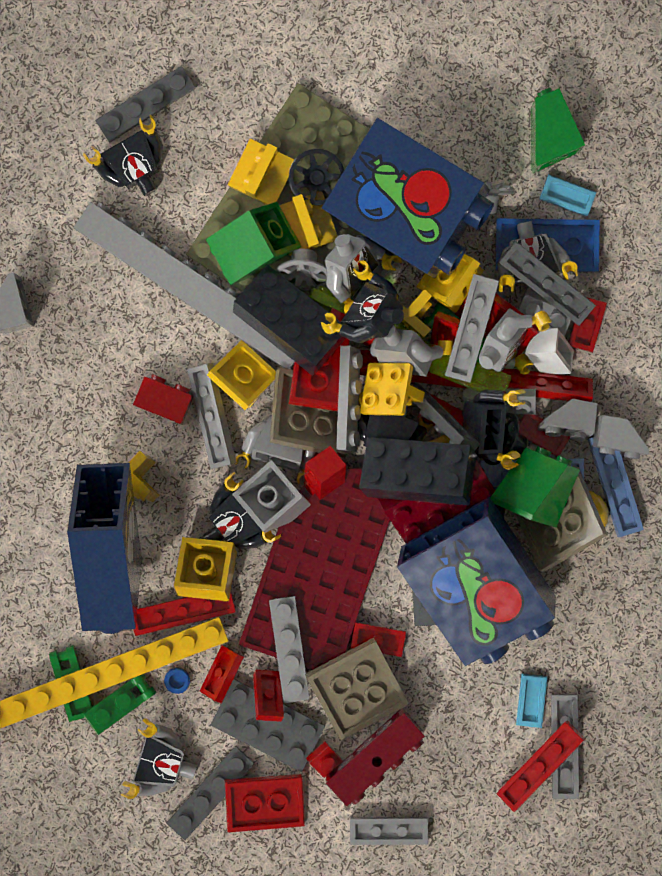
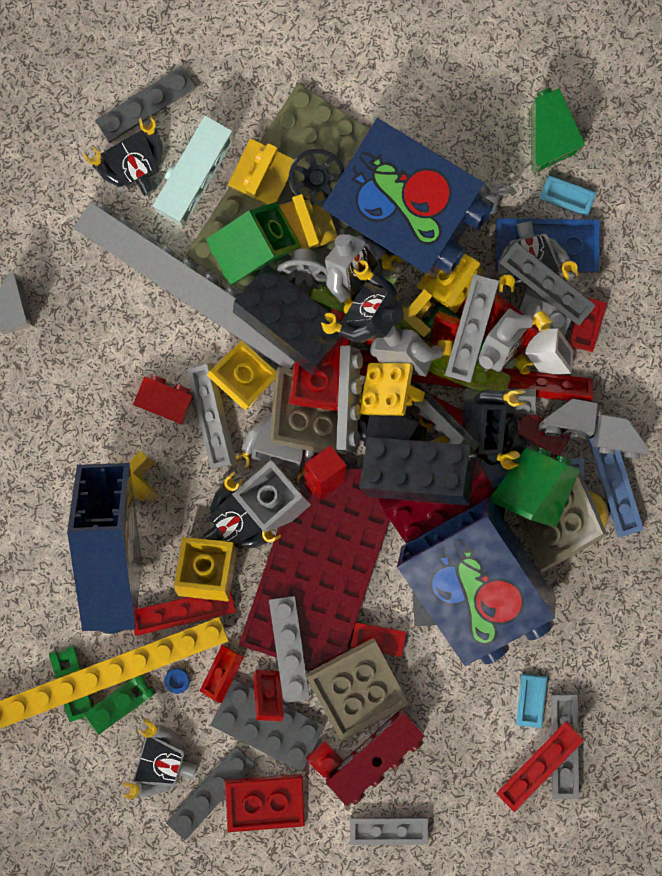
none -> light aqua brick [153,116,234,227]

